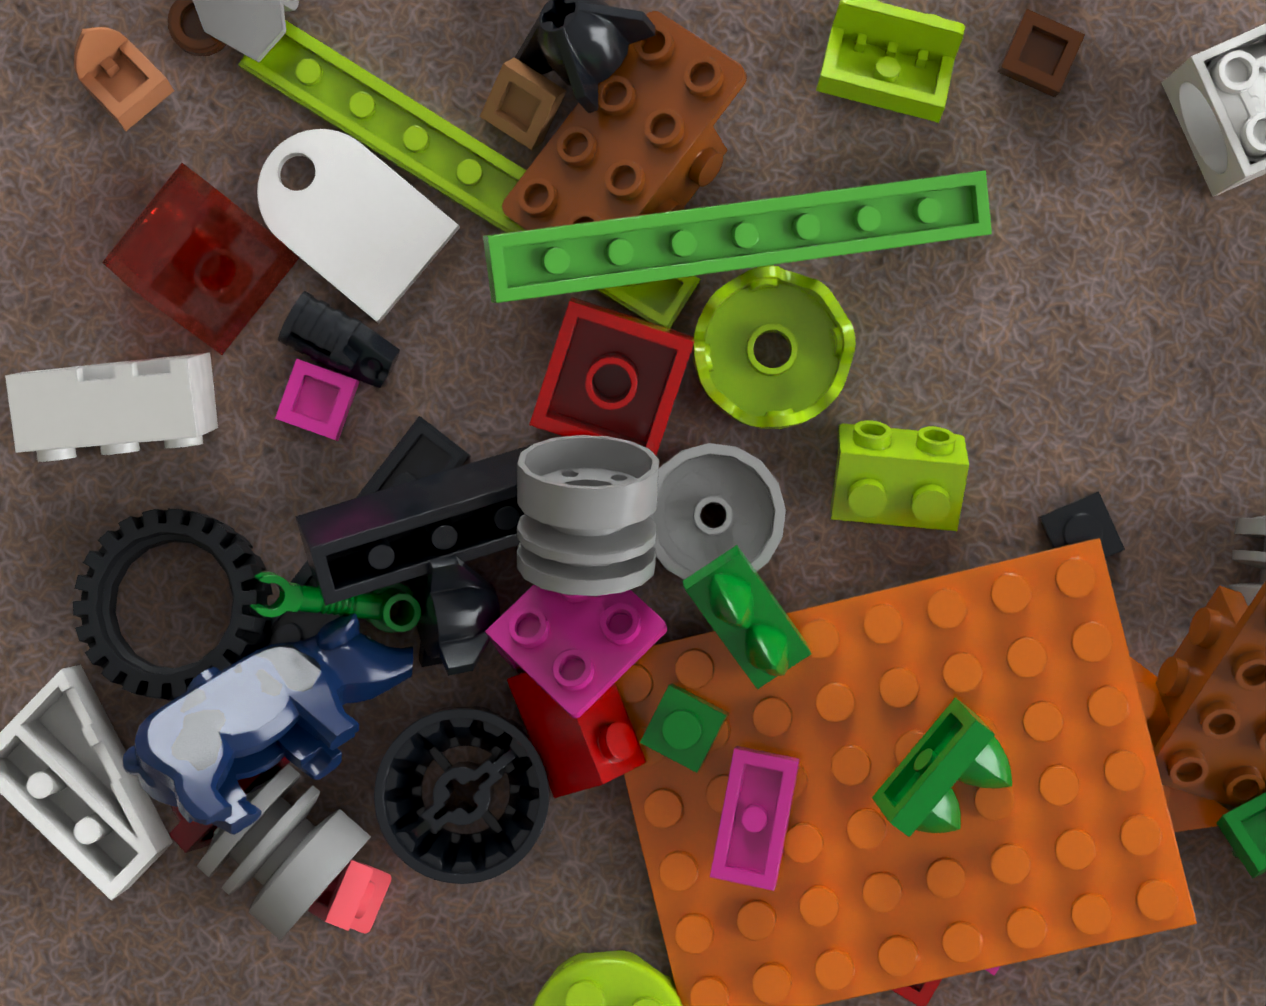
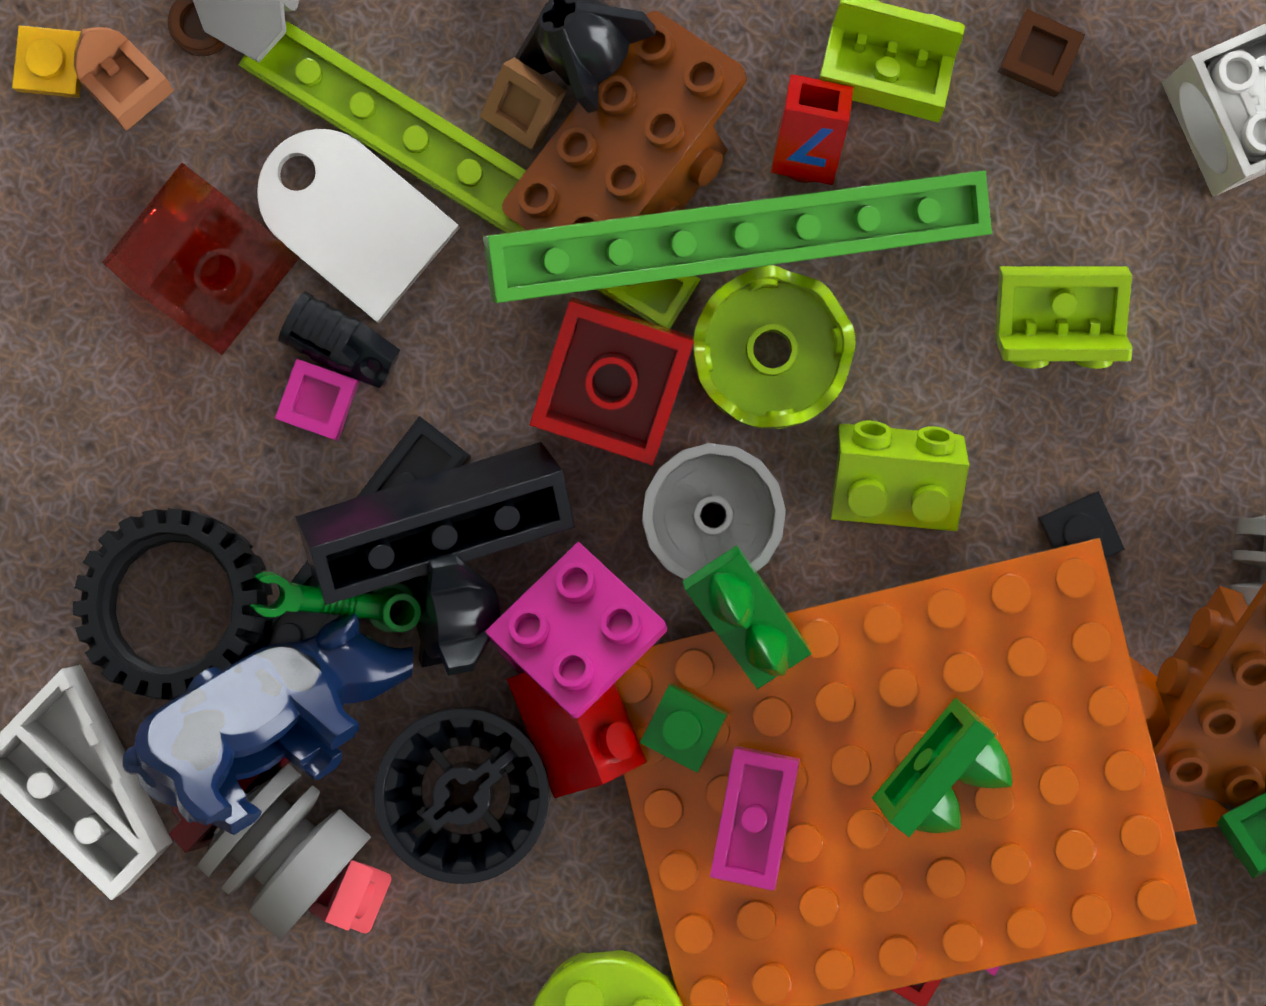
white wedge [5,352,218,462] -> none
light grey wheel [517,435,659,596] -> none
none -> yellow plate [12,25,81,98]
none -> red brick [770,74,853,185]
none -> lime bracket [995,266,1133,369]

